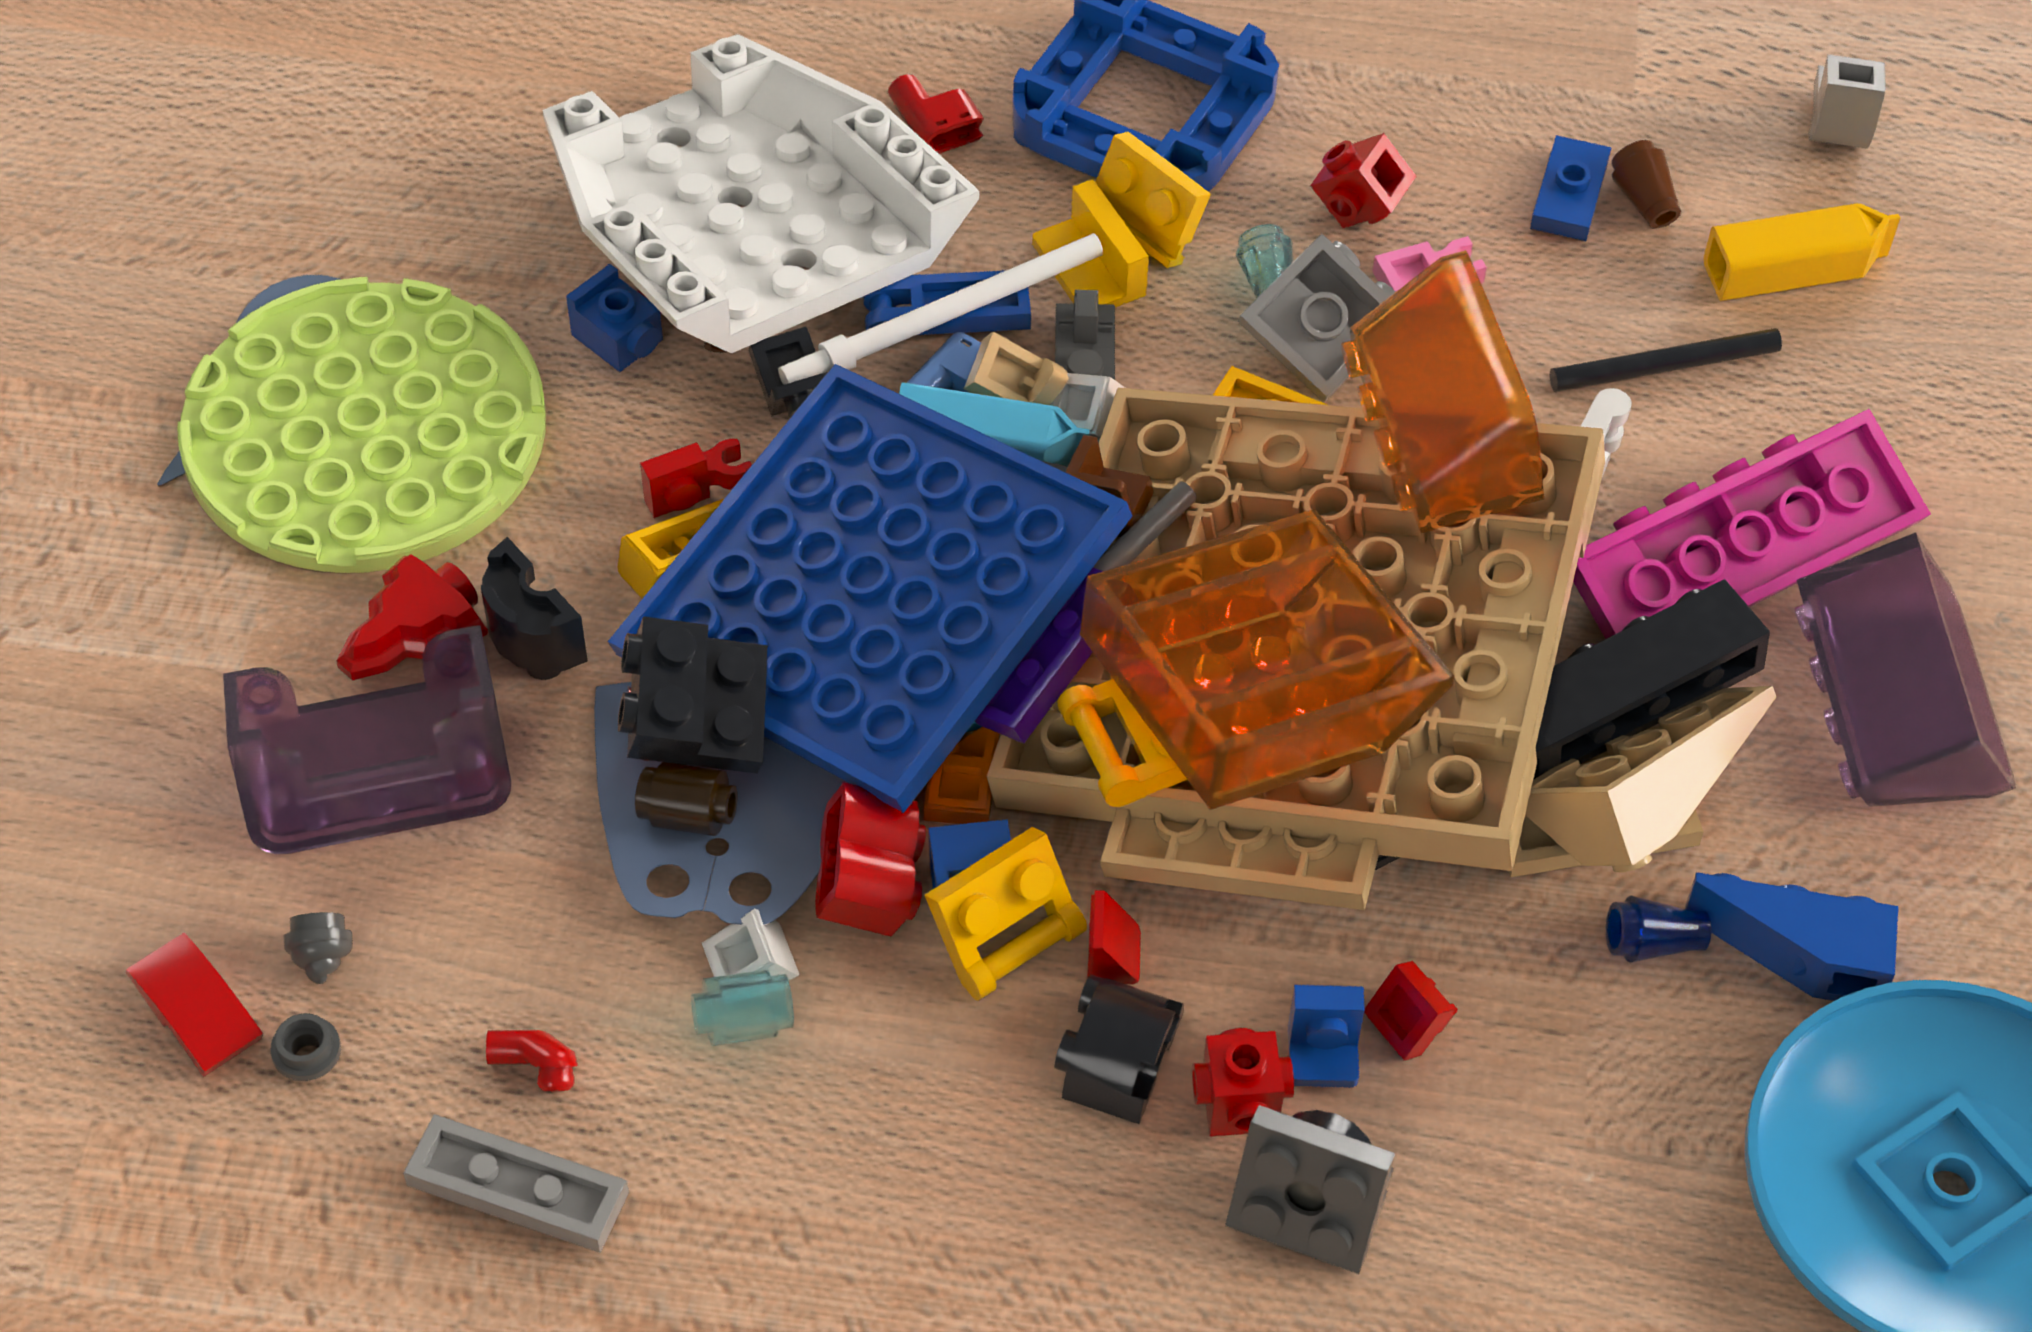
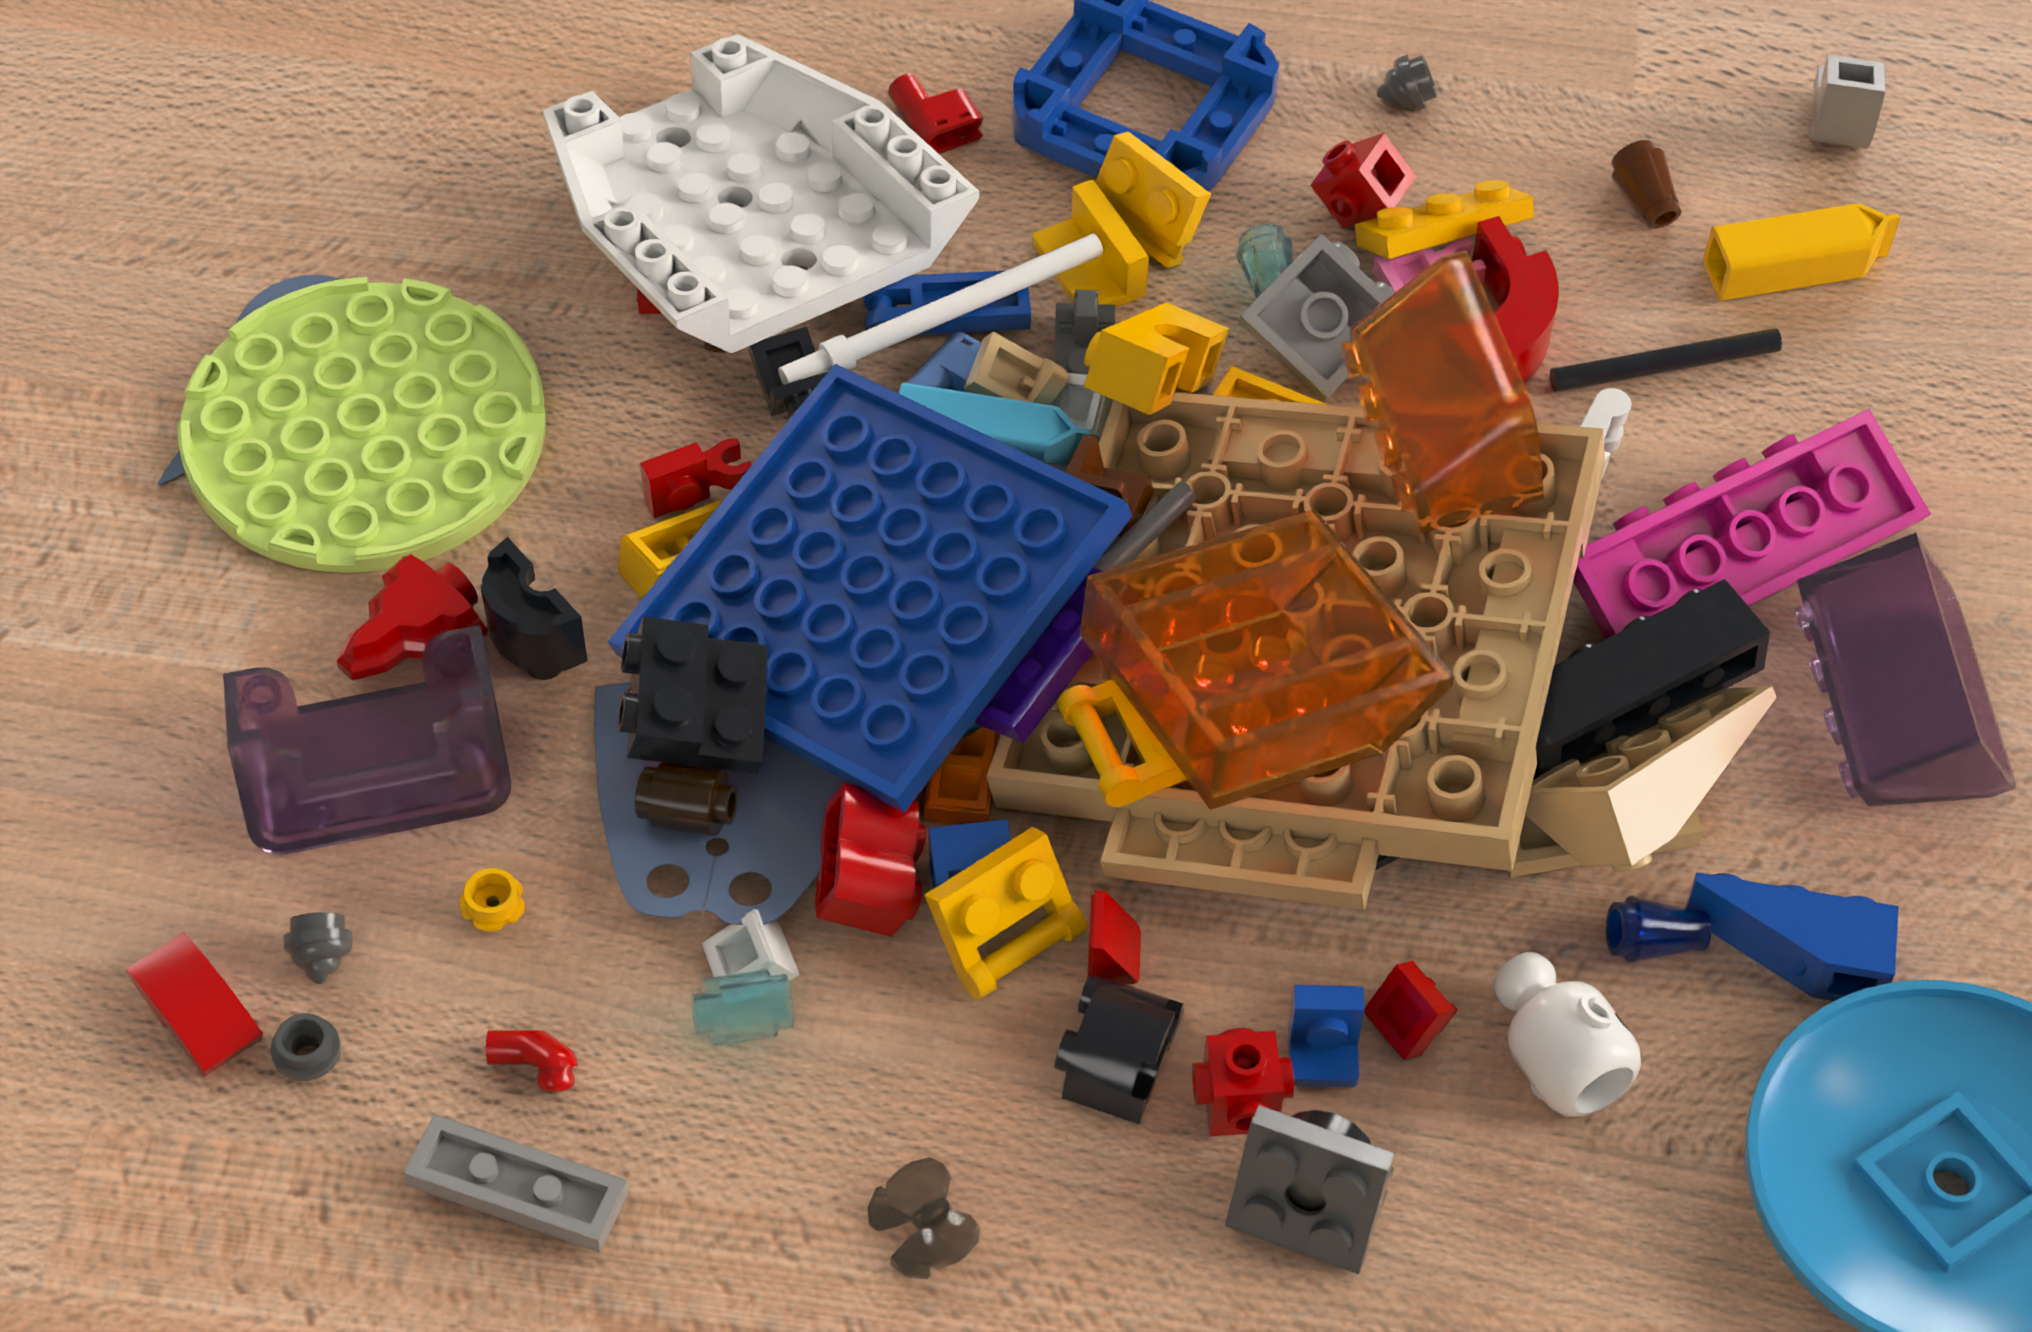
blue brick [566,264,663,372] -> none
blue plate [1530,135,1612,241] -> none
none -> yellow plate [459,868,526,932]
none -> clear smoke piece [867,1157,980,1279]
none -> yellow arch [1084,302,1230,415]
none -> yellow plate [1355,180,1534,259]
none -> dark grey plate [1377,54,1438,111]
none -> red arch [1438,216,1559,412]
none -> white piece [1494,952,1641,1117]

